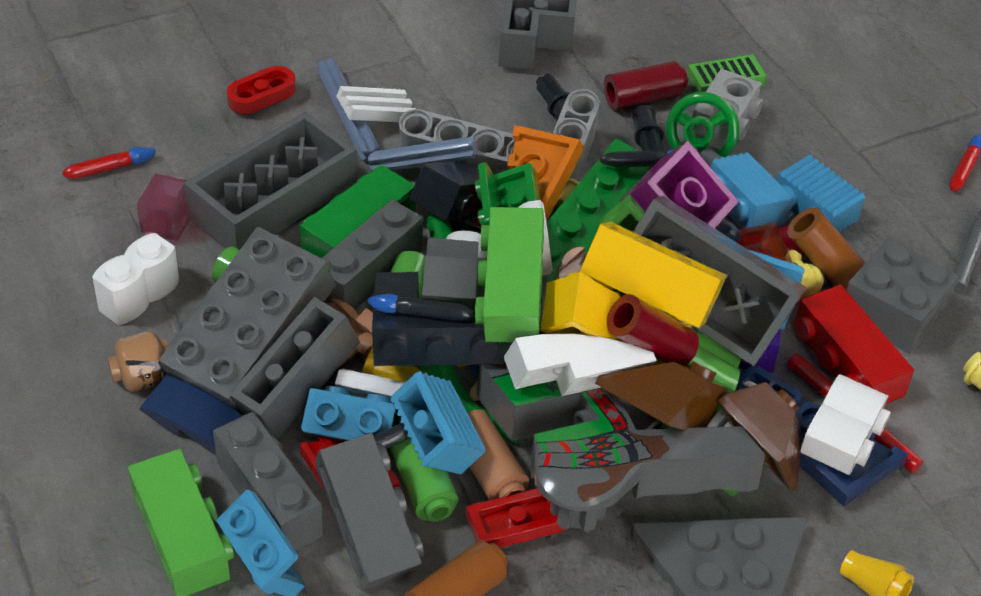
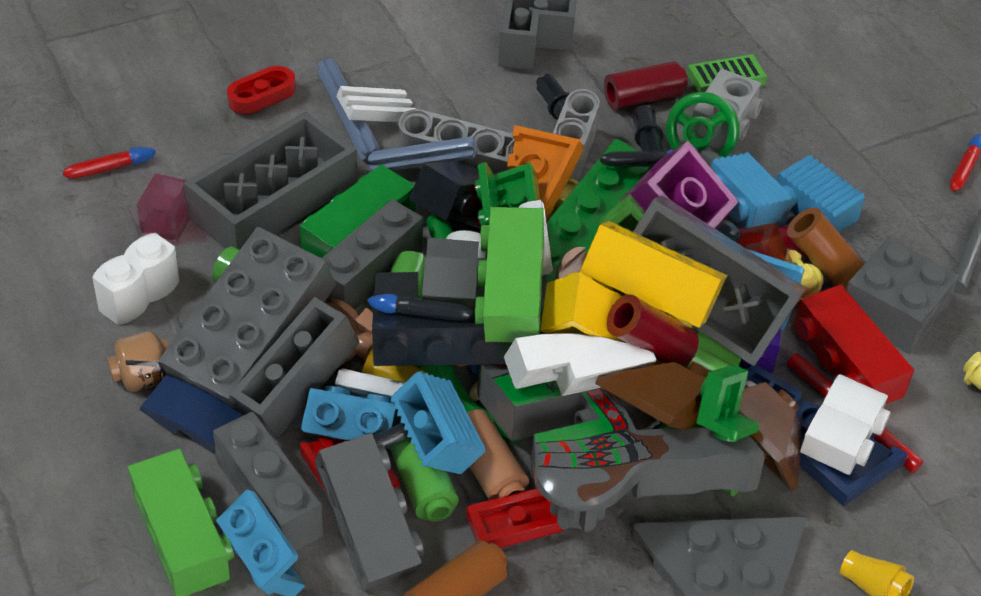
none -> green bracket [696,365,760,442]

